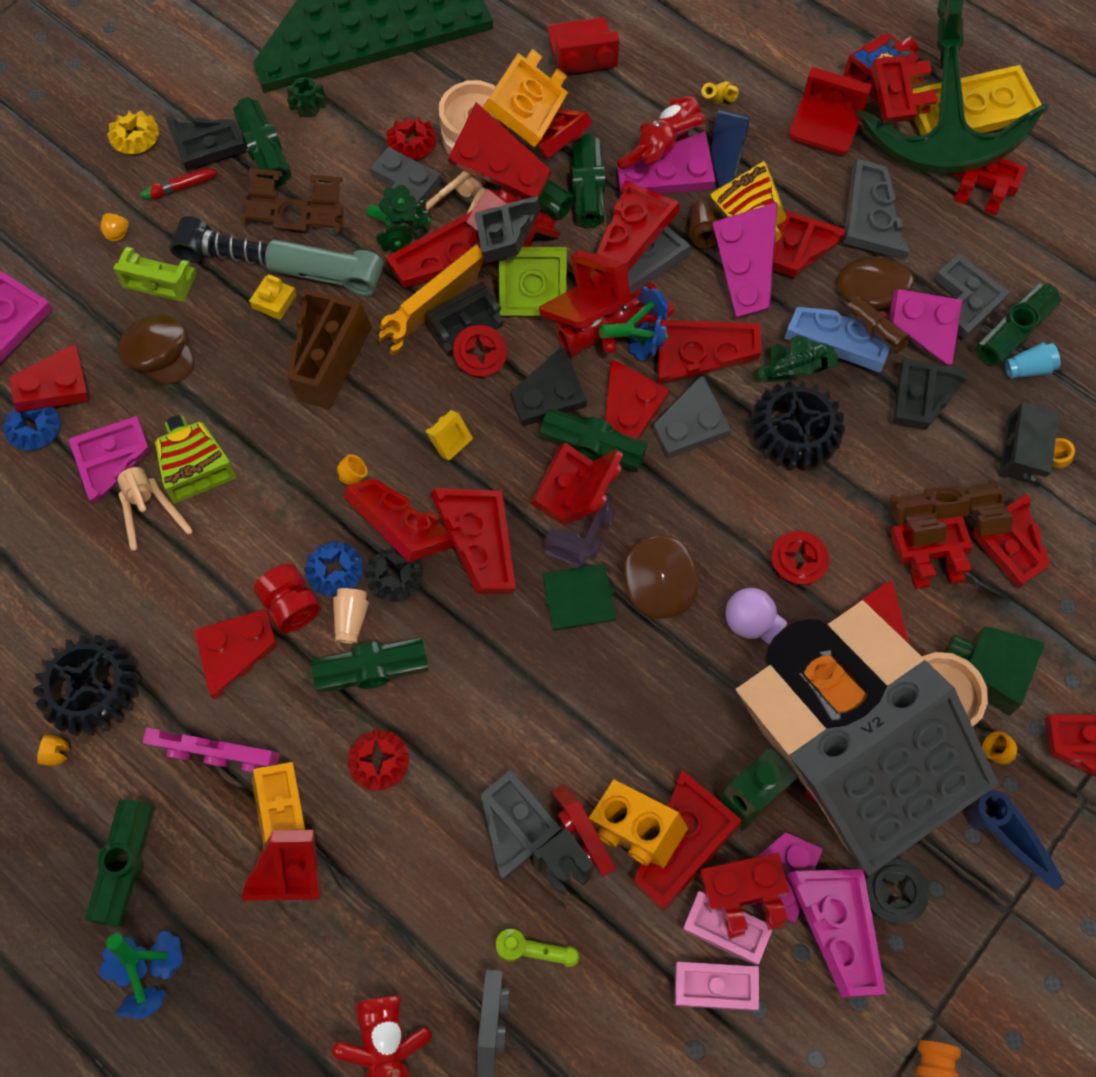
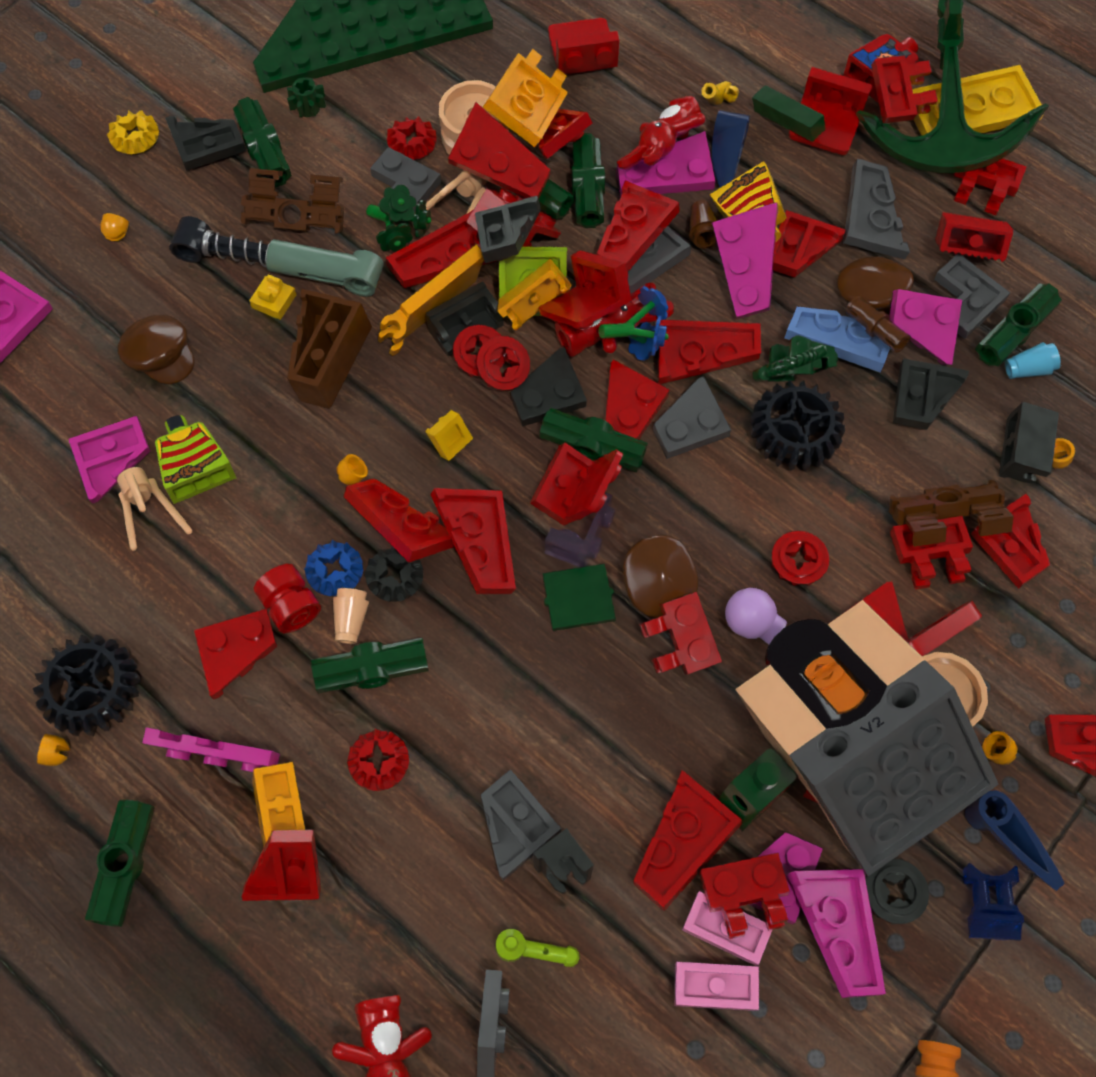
blue gear [2,406,60,450] -> none
red wing [9,345,88,412] -> none
blue plant [100,931,182,1019] -> none
lime hinge [113,247,197,302] -> none
red piece [140,169,216,200] -> none
red wing [551,784,616,877] -> none
light orange brick [589,779,688,869] -> none
dark green torso [945,627,1045,716] -> none
none -> red gear [475,336,530,391]
none -> light orange hinge [497,259,572,331]
none -> red plate [639,592,722,675]
none -> dark green piece [752,85,826,142]
none -> red beam [906,600,982,656]
none -> red brick [935,212,1014,262]
none -> clear blue piece [963,863,1024,941]

